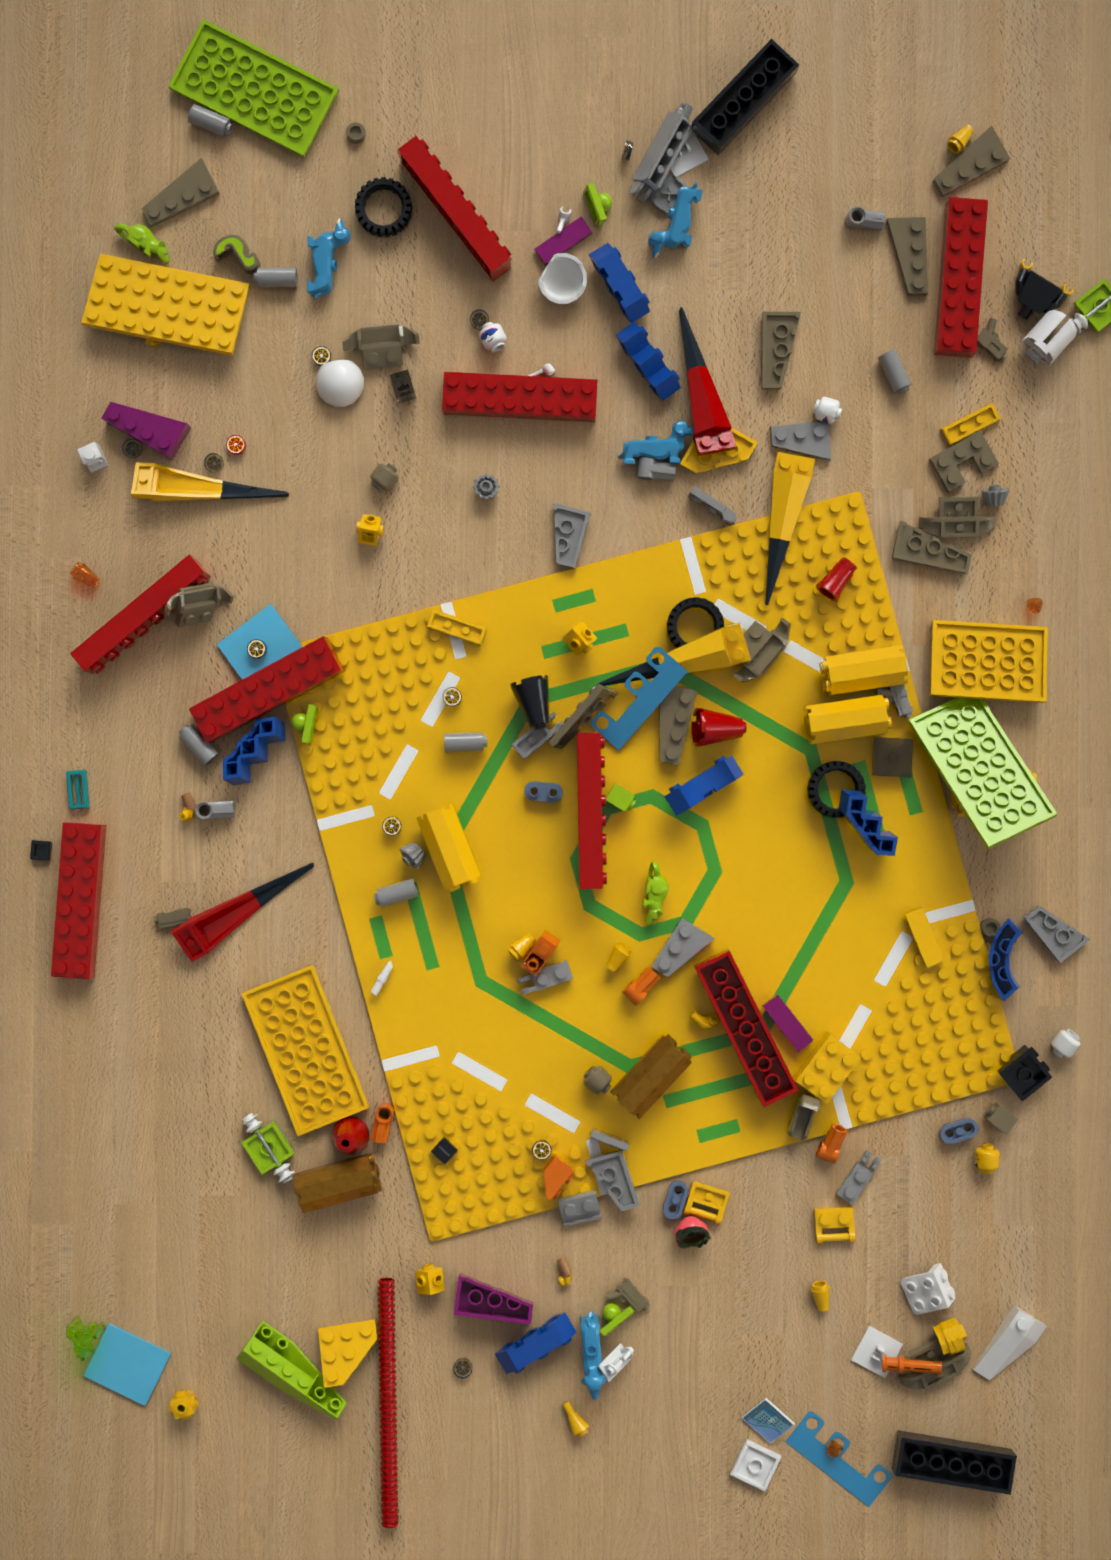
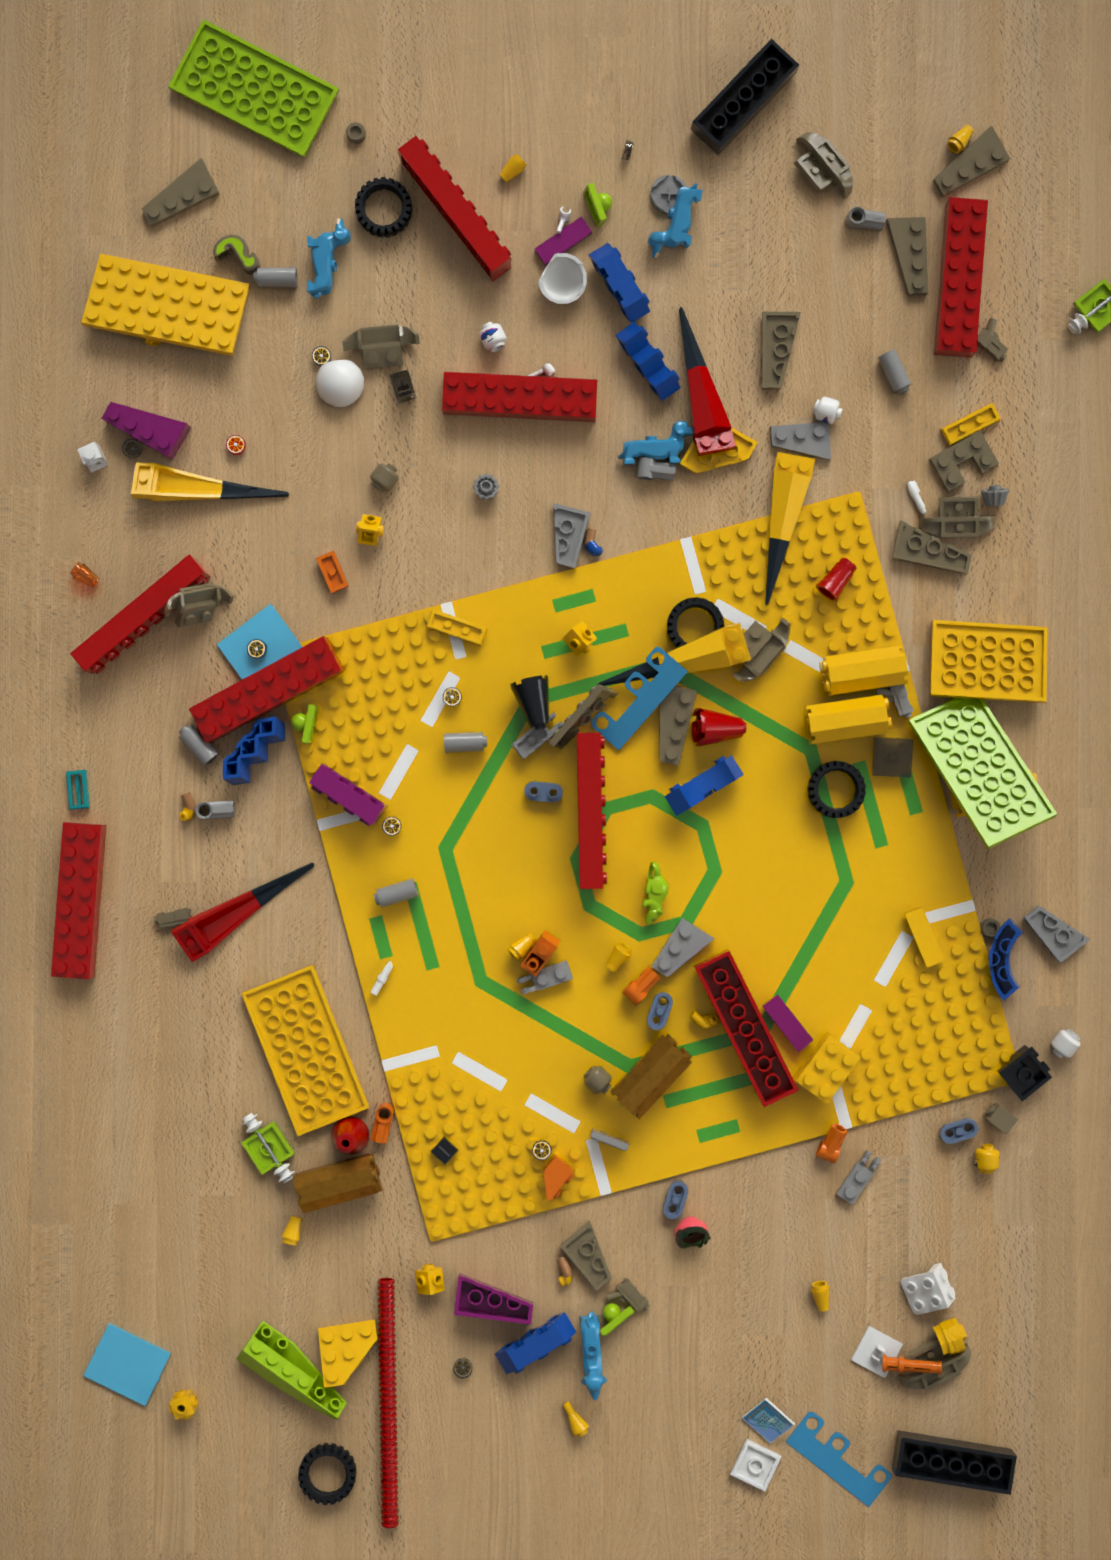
black tile [30,840,52,861] -> none
clear neon green bracket [66,1316,106,1362] -> none
lime animal [114,223,170,263] -> none
light grey brick [188,104,233,137] -> none
clear smoke tile [204,453,224,473] -> none
light grey piece [400,843,426,869] -> none
yellow brick [416,804,481,892] -> none
clear smoke tile [470,309,489,330] -> none
light grey plate [558,1191,601,1227] -> none
light grey wing [585,1150,640,1211] -> none
white hinge [598,1343,634,1382] -> none
lime brick [606,783,636,812] -> none
light grey hinge [630,103,693,203] -> none
white piece [670,130,709,176] -> none
yellow plate [683,1180,730,1225] -> none
light grey hinge [689,487,737,525] -> none
dark tan animal [787,1094,821,1141] -> none
yellow plate [814,1206,856,1244] -> none
clear orange hinge [826,1440,843,1458] -> none
blue brick [839,790,898,856] -> none
white wedge [973,1305,1047,1381] -> none
black torso [1015,259,1074,320] -> none
white cylinder [1020,310,1077,367] -> none
clear orange hinge [1027,598,1043,614] -> none
none -> yellow cone [281,1216,302,1246]
none -> black tyre [298,1443,357,1505]
none -> magenta wedge [309,763,387,826]
none -> orange plate [316,550,349,594]
none -> yellow cone [499,154,527,183]
none -> dark tan wing [560,1220,612,1291]
none -> arm [584,529,603,556]
none -> sand blue plate [647,992,673,1030]
none -> dark tan plate [794,132,853,198]
none -> white piece [907,481,926,515]

